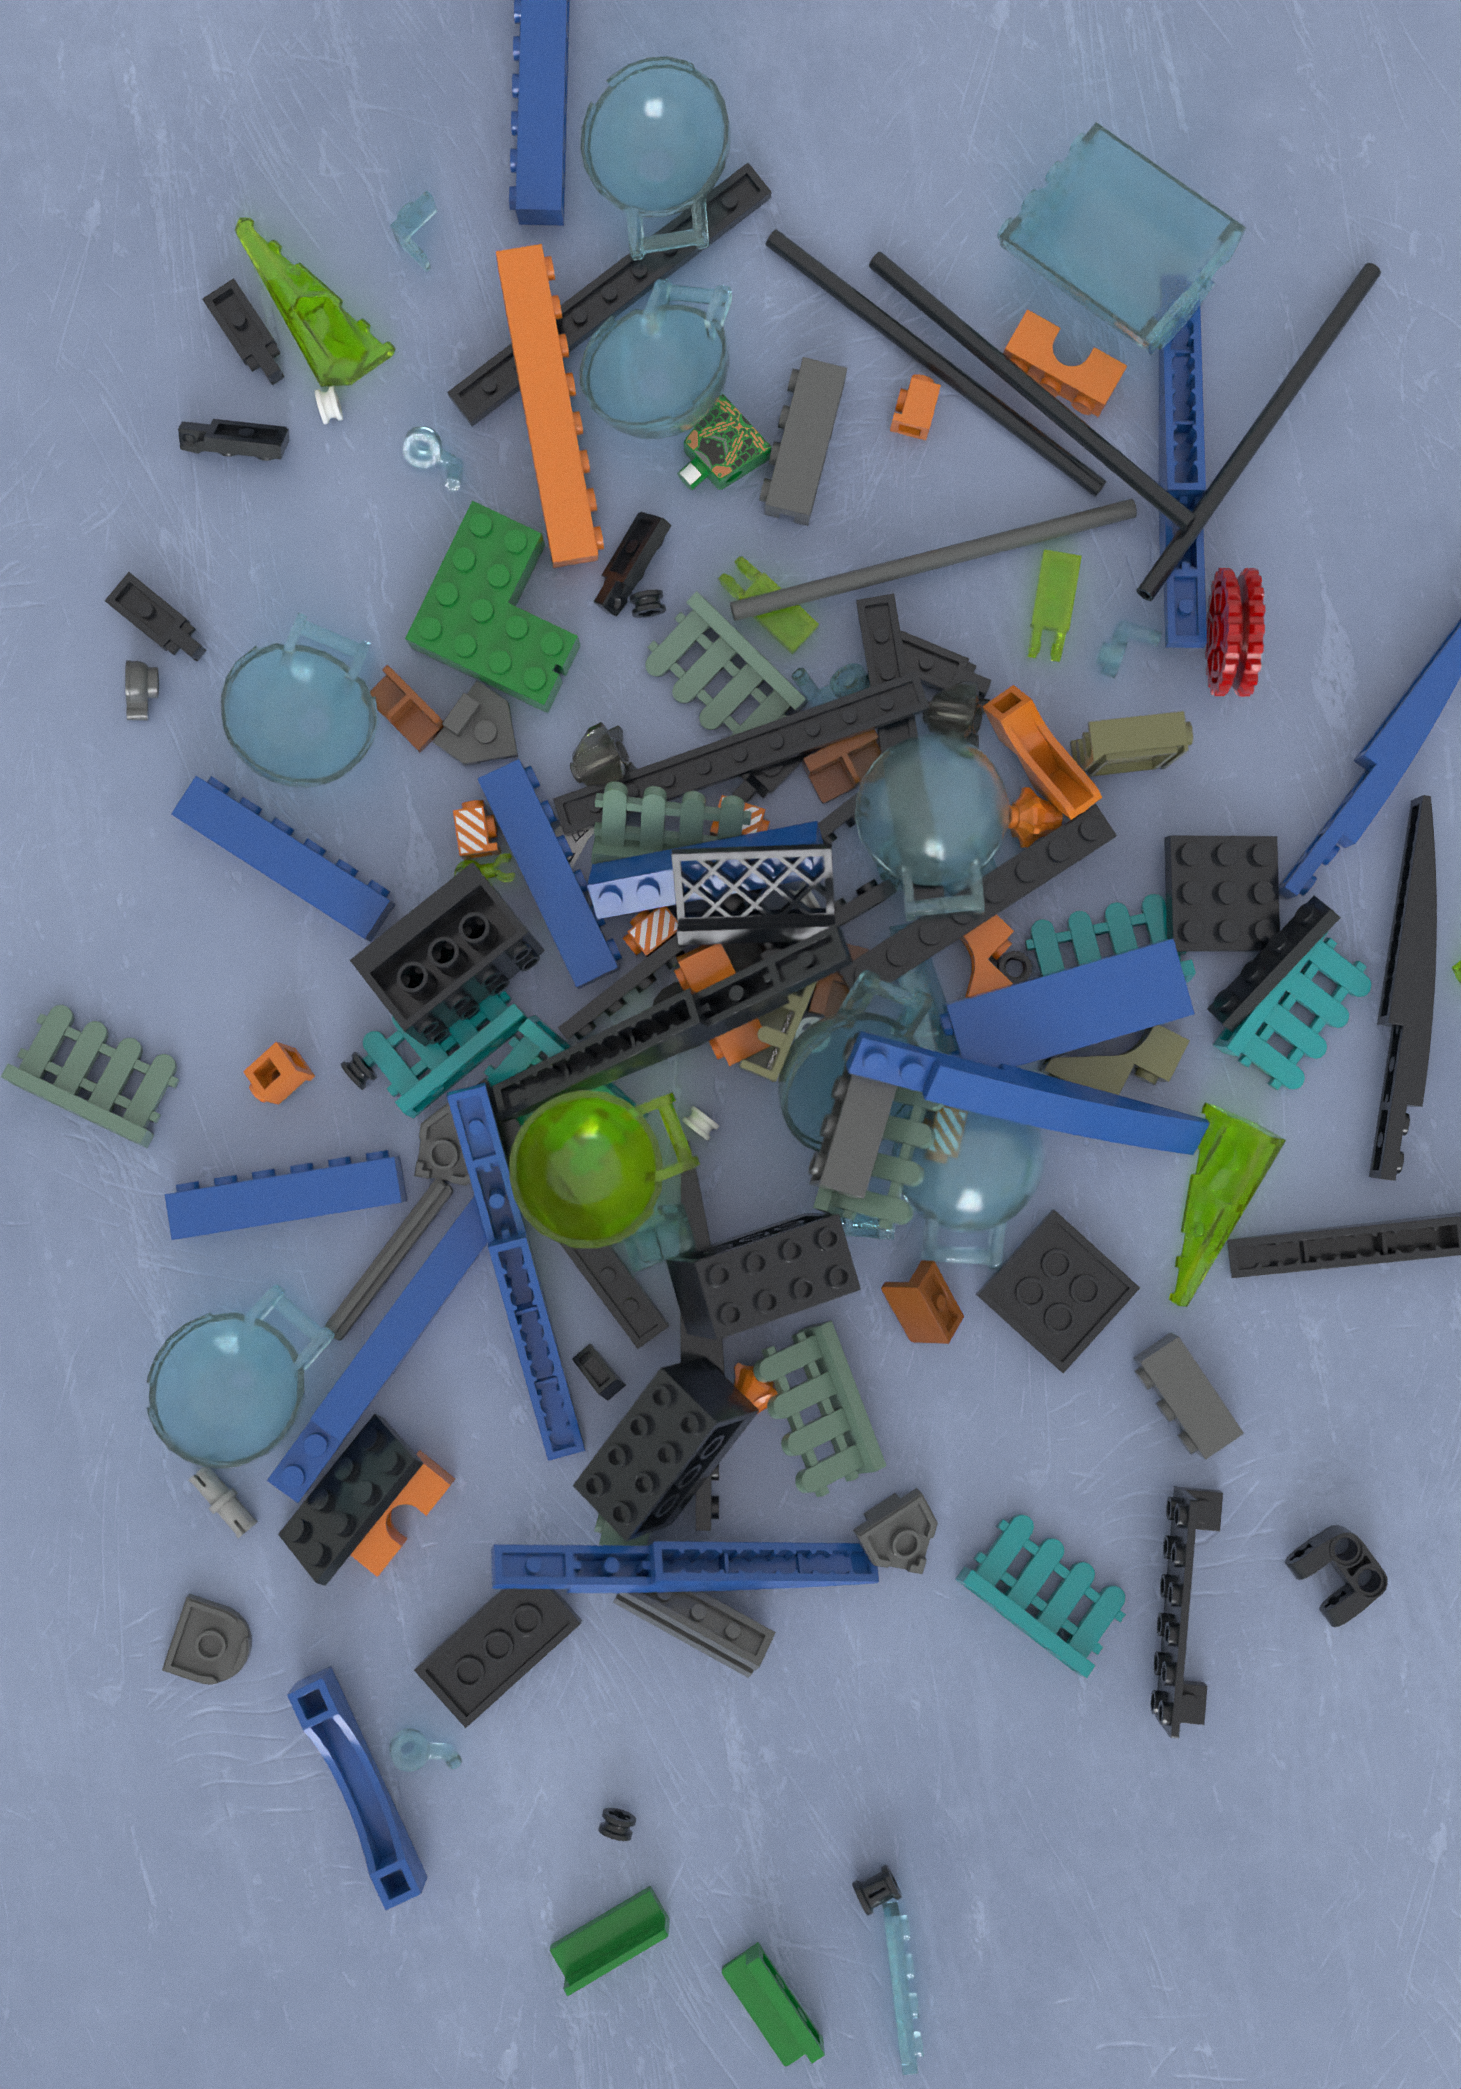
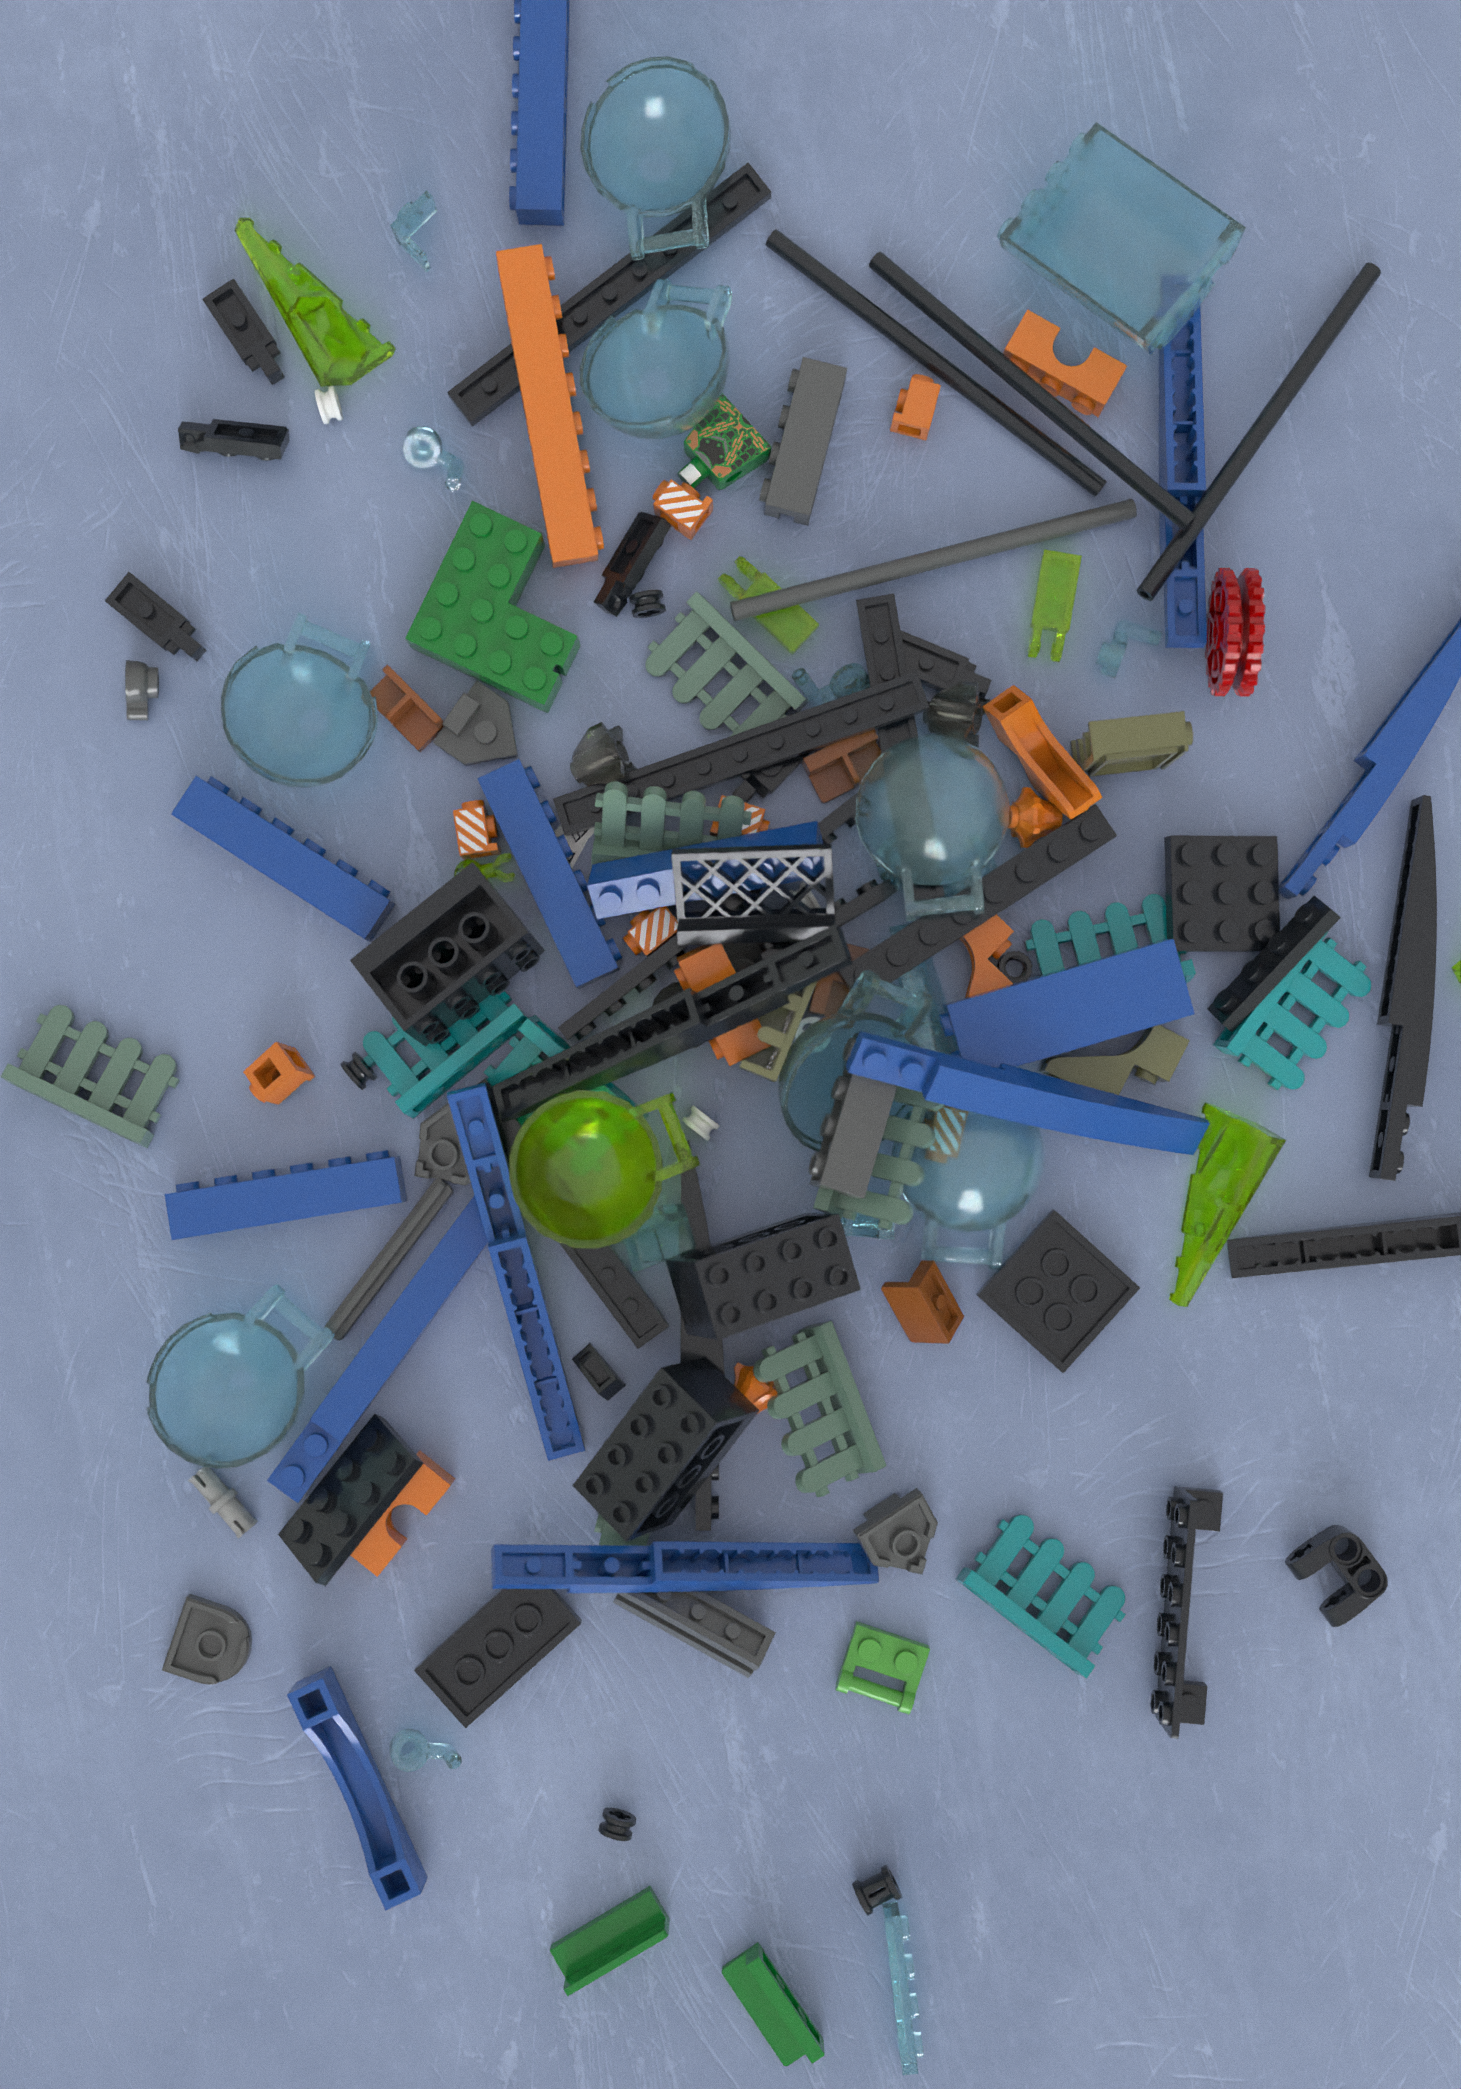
dark grey brick [1133,1333,1244,1460] -> none
none -> orange brick [652,479,713,540]
none -> bright green plate [835,1621,930,1715]

